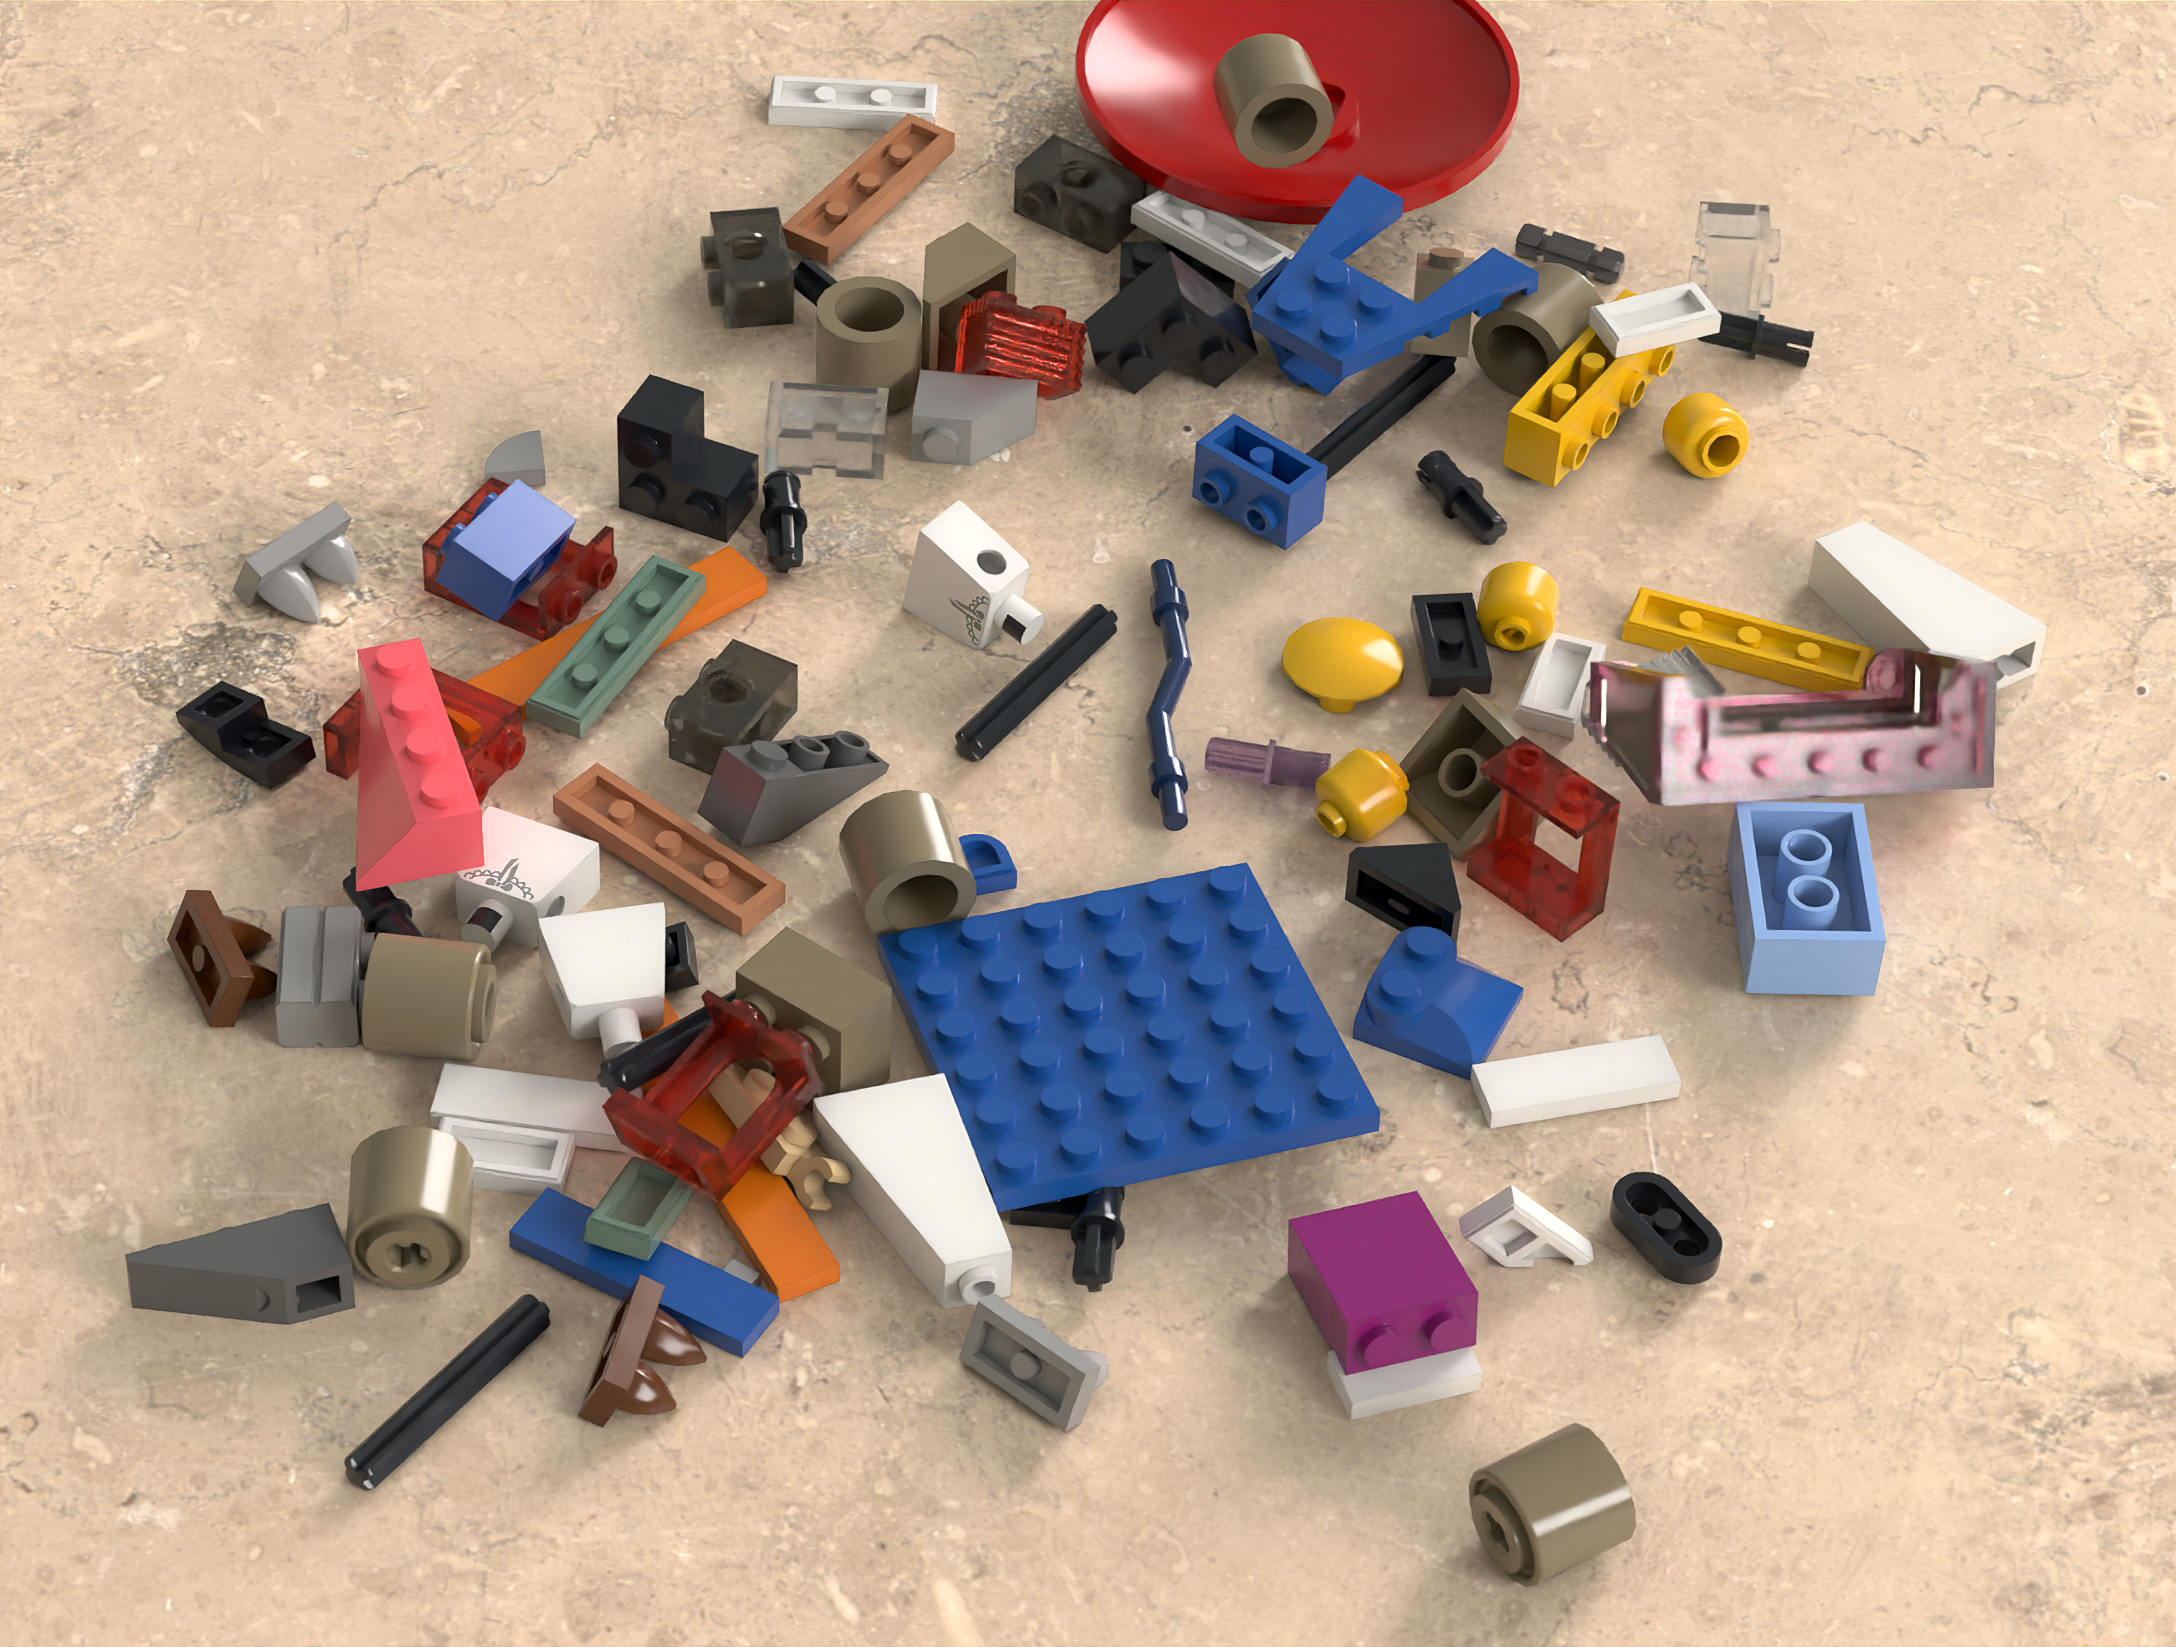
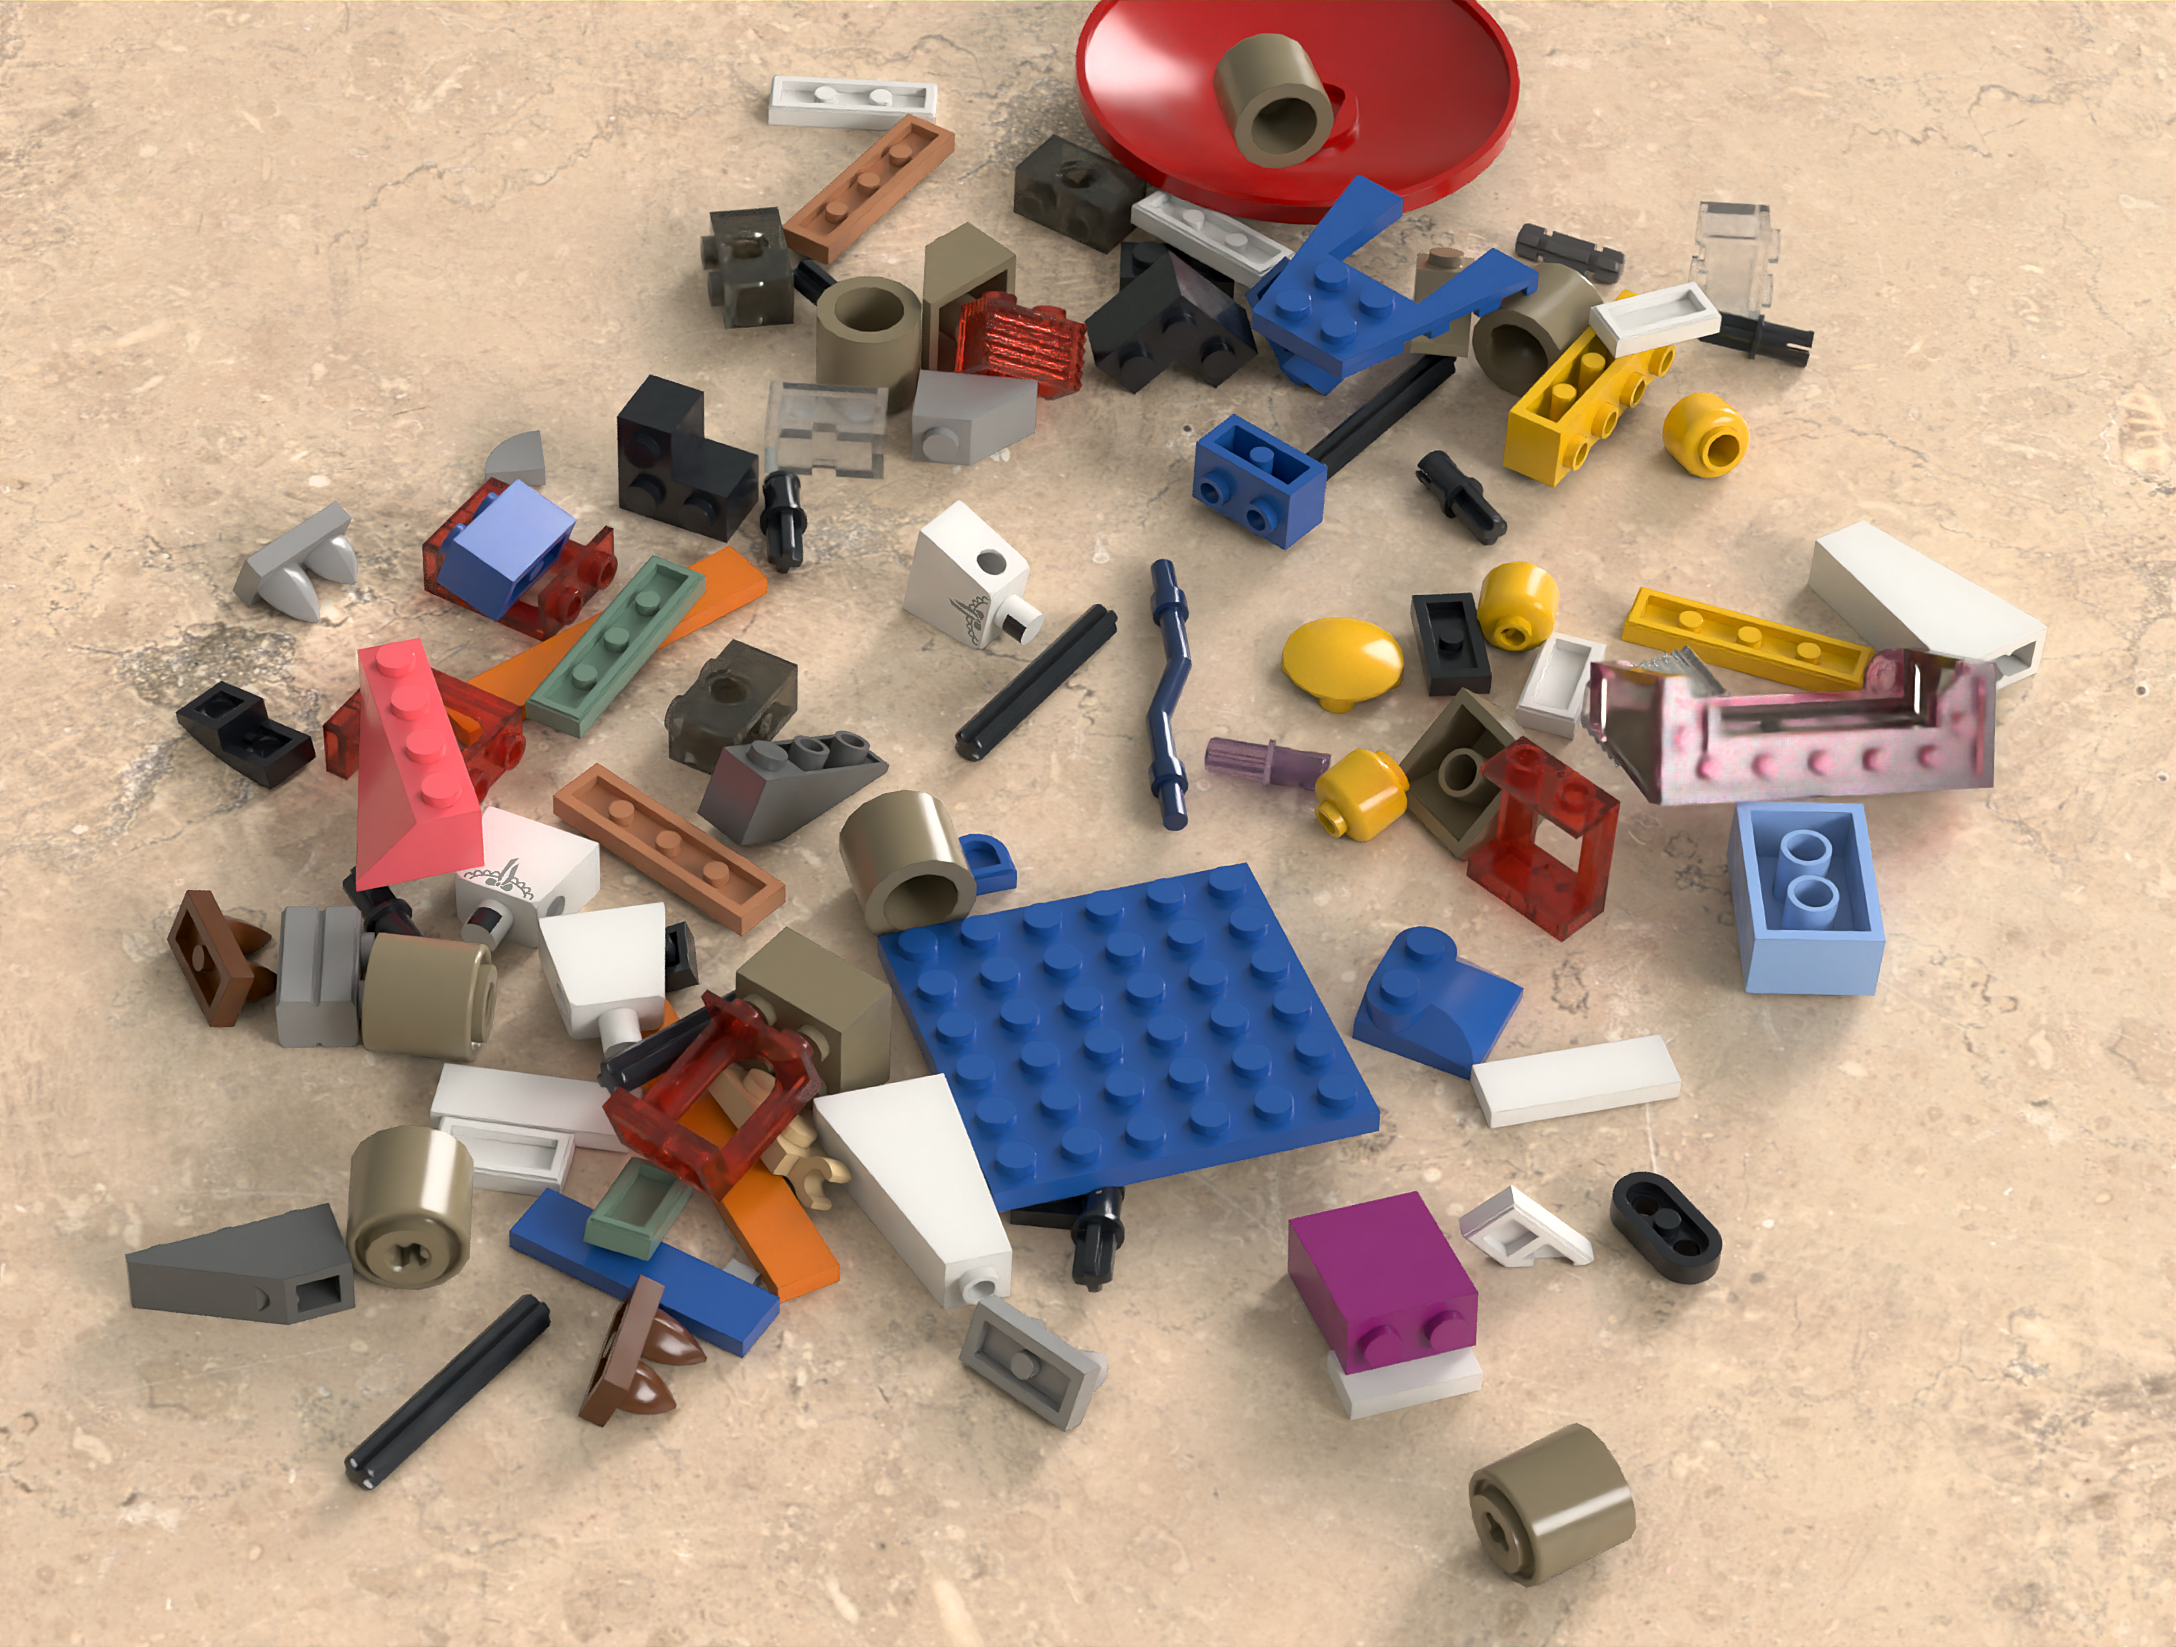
black slope [1345,843,1462,947] -> none

